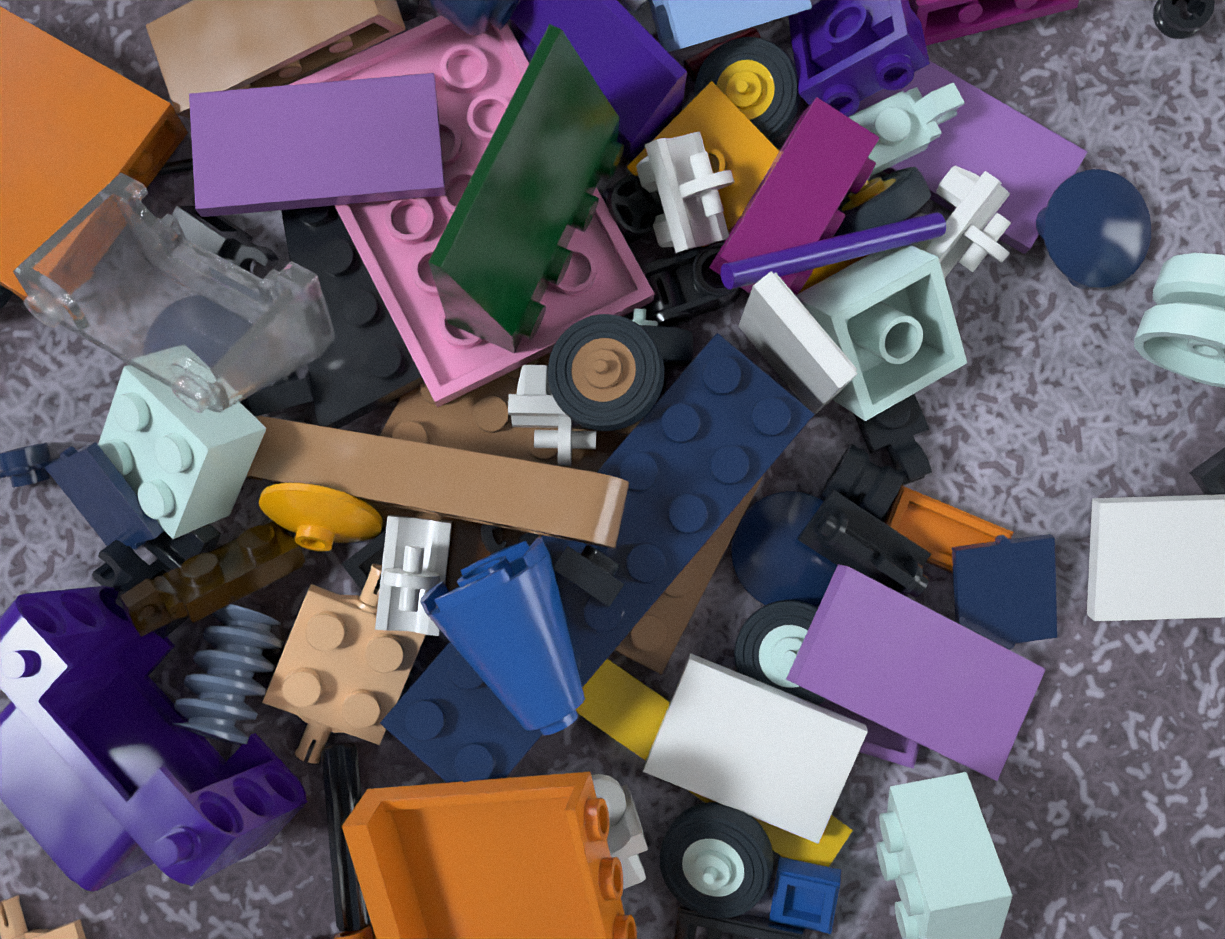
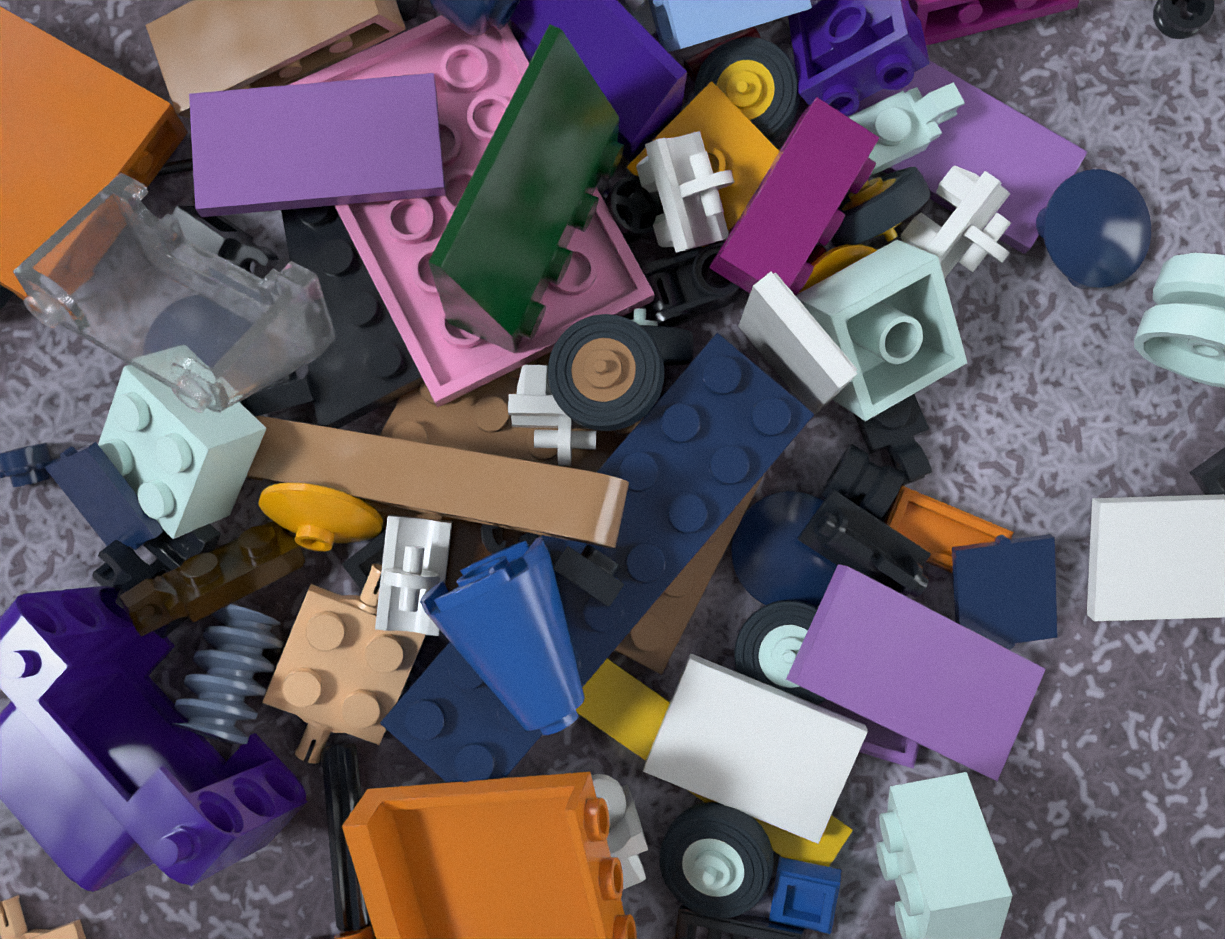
dark purple bar [721,212,946,290] -> none

